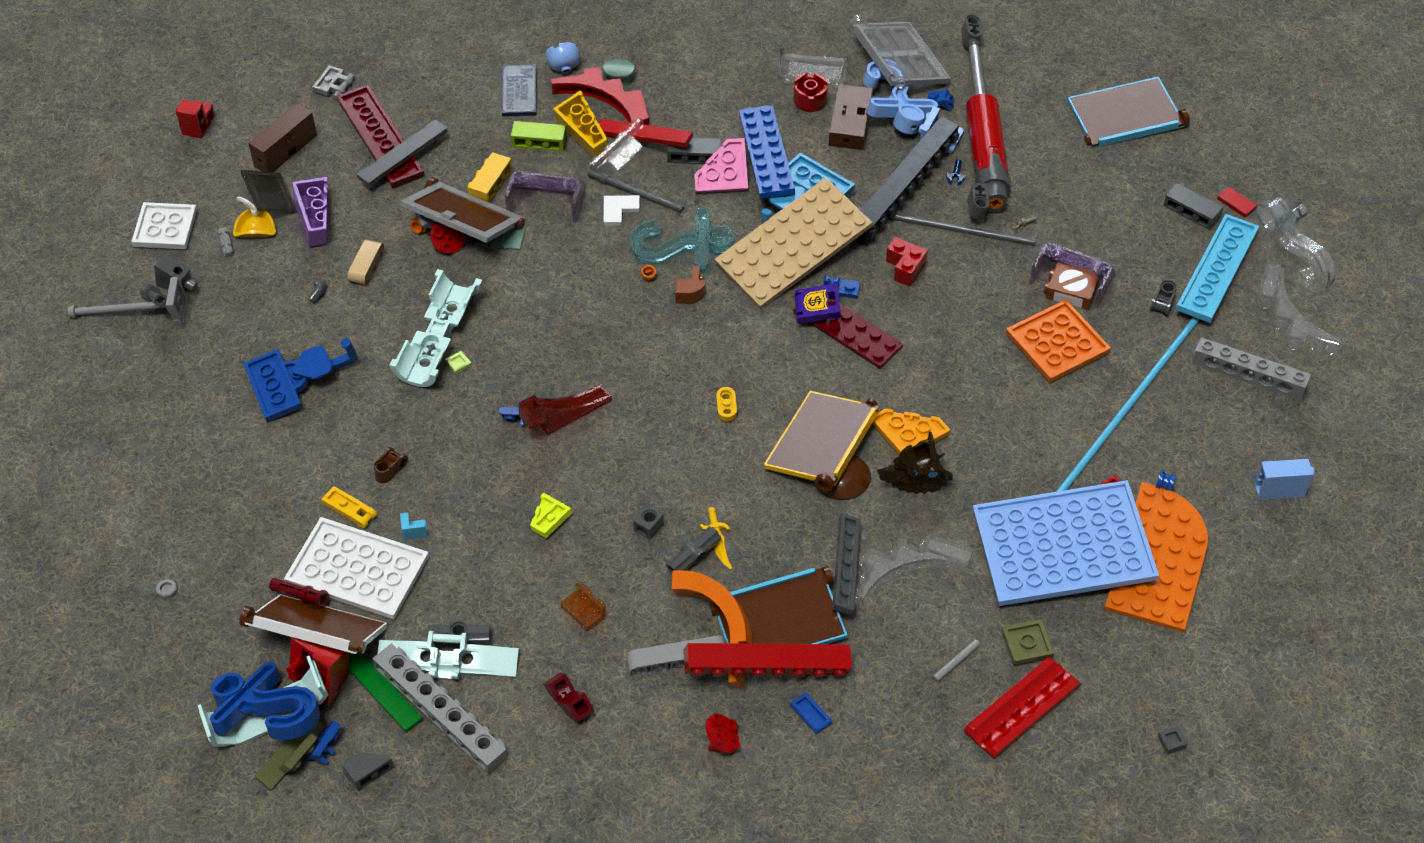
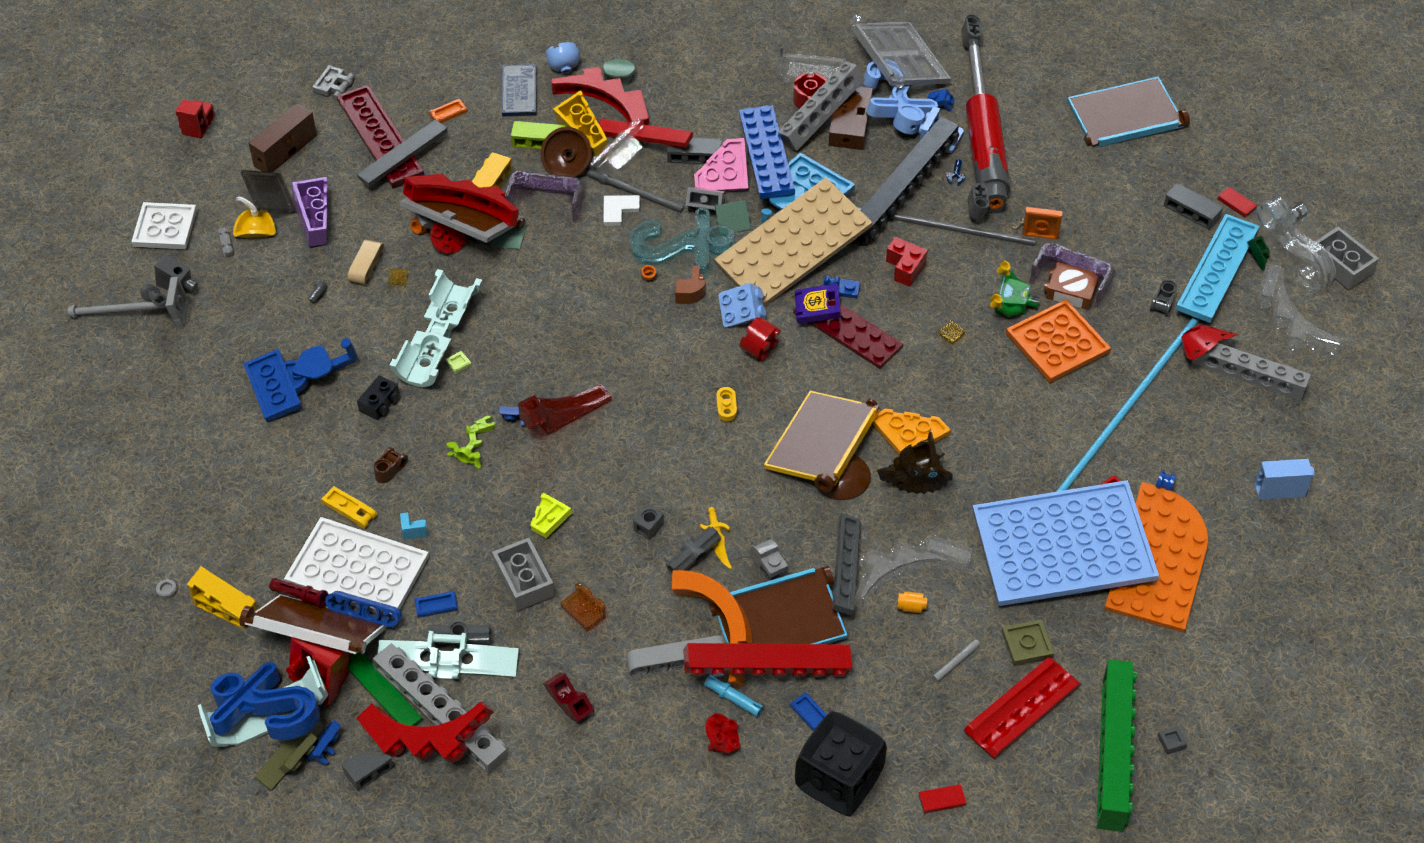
none -> yellow wedge [187,566,258,629]
none -> blue beam [325,591,402,627]
none -> red arch [356,701,494,763]
none -> black brick [357,375,400,420]
none -> clear yellow plate [388,268,409,286]
none -> red arch [403,174,519,227]
none -> blue tile [414,591,458,618]
none -> orange tile [429,99,468,123]
none -> lime piece [446,415,495,469]
none -> light grey brick [492,538,554,611]
none -> reddish brown dish [541,127,592,179]
none -> light grey brick [685,187,725,210]
none -> medium azure pin [704,674,764,717]
none -> sand green piece [715,200,751,235]
none -> light blue bracket [719,283,766,328]
none -> red brick [739,317,781,362]
none -> light grey brick [750,539,788,578]
none -> light grey brick [777,61,865,151]
none -> black piece [795,711,887,816]
none -> light orange brick [897,591,927,613]
none -> red tile [919,784,966,814]
none -> clear yellow plate [939,320,965,345]
none -> torso [990,261,1039,318]
none -> orange tile [1022,207,1063,240]
none -> green brick [1096,659,1137,832]
none -> red piece [1181,324,1239,360]
none -> dark green tile [1247,236,1270,271]
none -> light grey brick [1309,226,1379,289]

